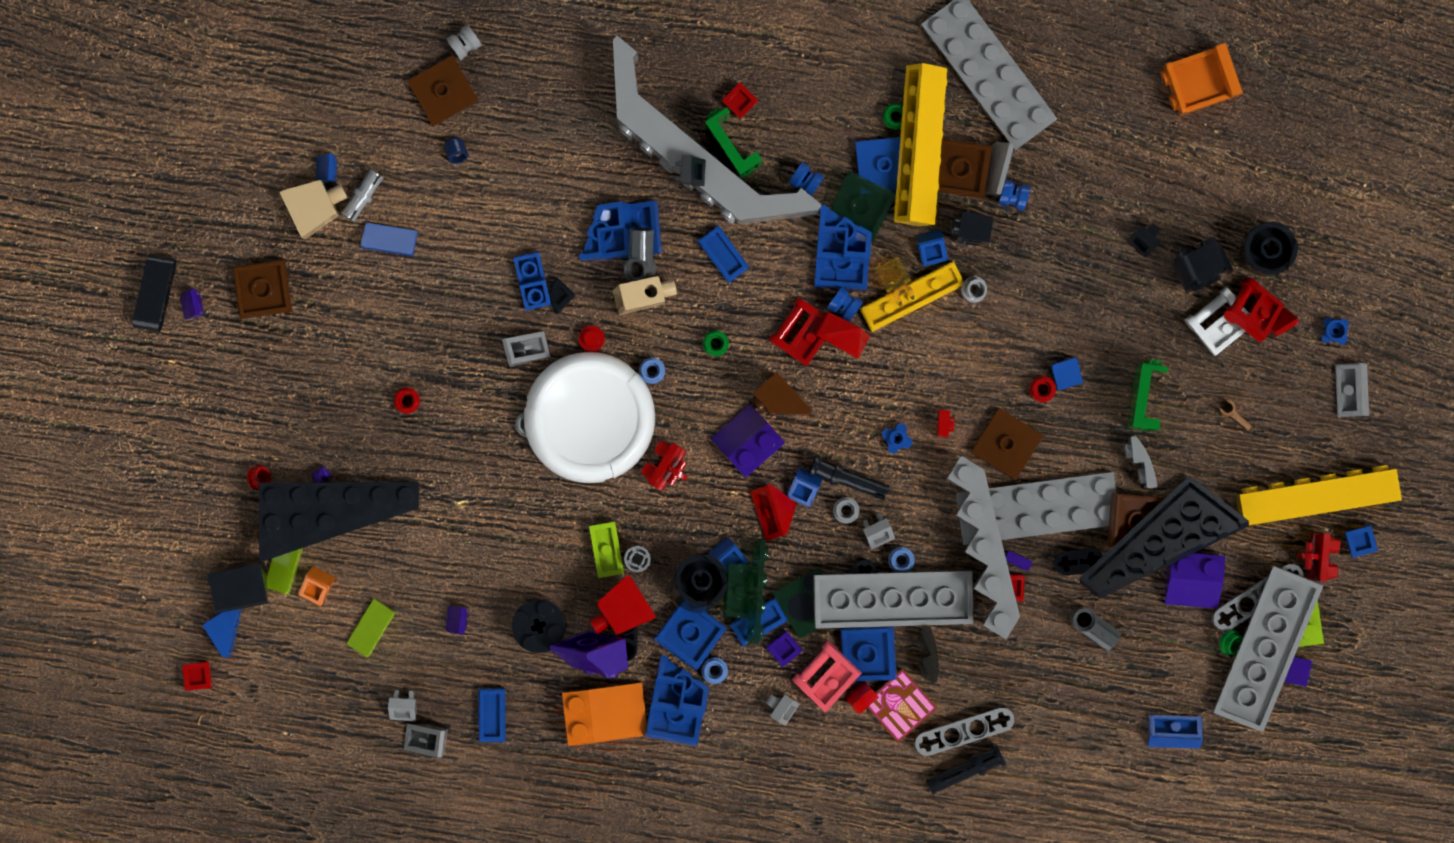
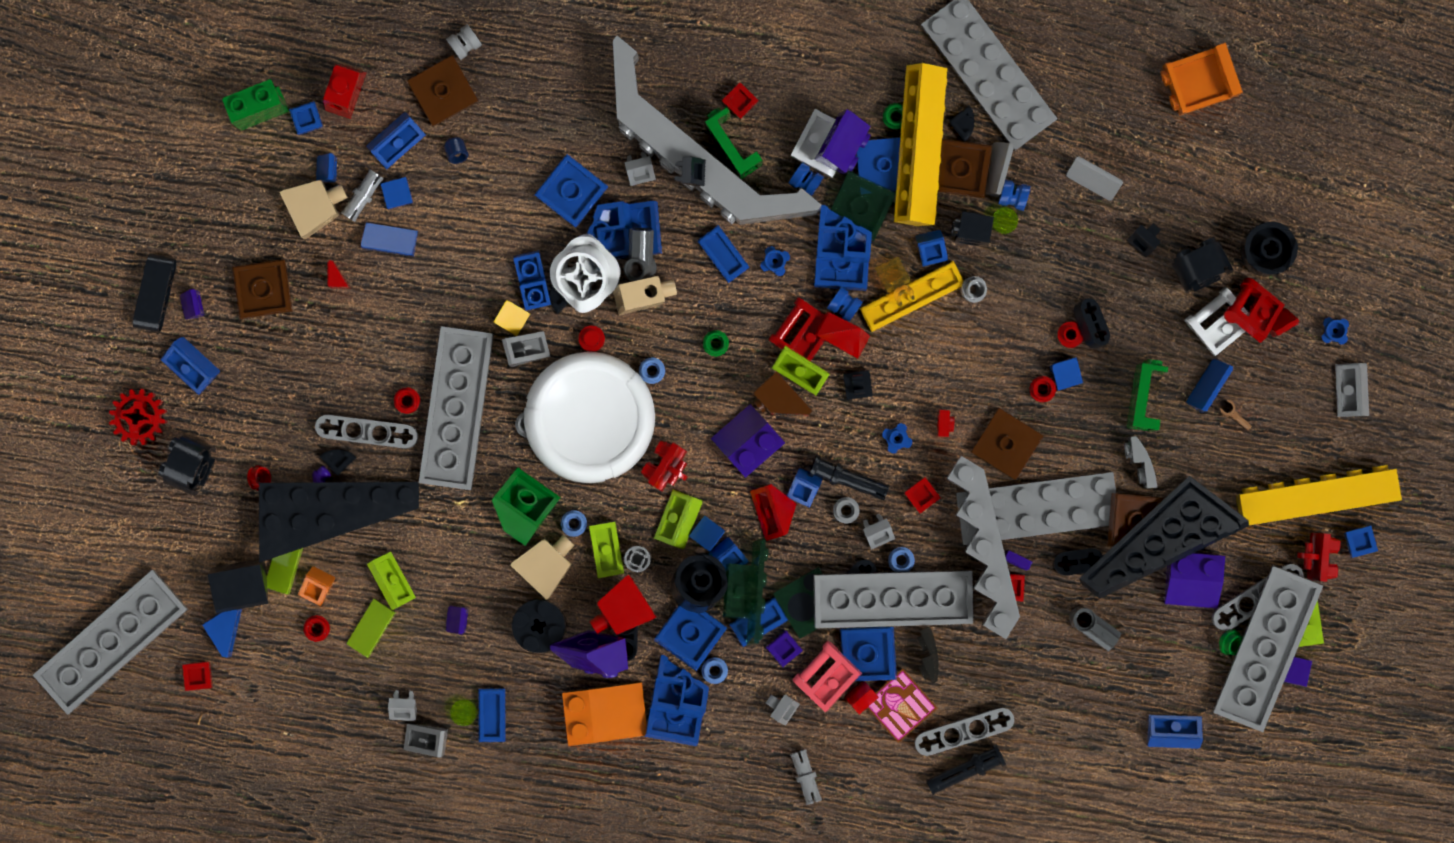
none -> light grey plate [33,570,188,715]
none -> red gear [109,389,167,446]
none -> black brick [158,435,216,496]
none -> blue slope [160,337,220,395]
none -> green panel [222,79,290,131]
none -> blue tile [289,101,323,135]
none -> red plate [303,615,330,642]
none -> light grey beam [315,415,418,449]
none -> black tile [319,449,357,476]
none -> red torso [323,64,367,119]
none -> red slope [327,260,351,289]
none -> blue slope [366,112,426,169]
none -> lime plate [367,552,416,610]
none -> blue tile [381,177,413,210]
none -> light grey plate [419,326,494,490]
none -> clear neon green tile [450,699,477,726]
none -> green slope [492,467,561,546]
none -> yellow slope [494,300,530,336]
none -> tan torso [510,535,575,600]
none -> blue plate [535,154,608,228]
none -> white piece [550,234,620,313]
none -> medium blue plate [561,510,587,537]
none -> light grey tile [624,152,656,186]
none -> lime slope [654,490,702,550]
none -> blue slope [689,515,725,552]
none -> blue plate [760,246,790,276]
none -> lime slope [772,346,830,396]
none -> light grey pin [790,749,822,805]
none -> white plate [791,109,836,178]
none -> dark purple slope [814,109,871,174]
none -> black tile [843,370,873,400]
none -> red plate [904,477,941,514]
none -> black tile [948,105,975,142]
none -> clear neon green tile [992,207,1018,234]
none -> red plate [1057,322,1083,348]
none -> light grey slope [1066,156,1123,201]
none -> black beam [1073,298,1110,349]
none -> blue slope [1186,359,1233,413]

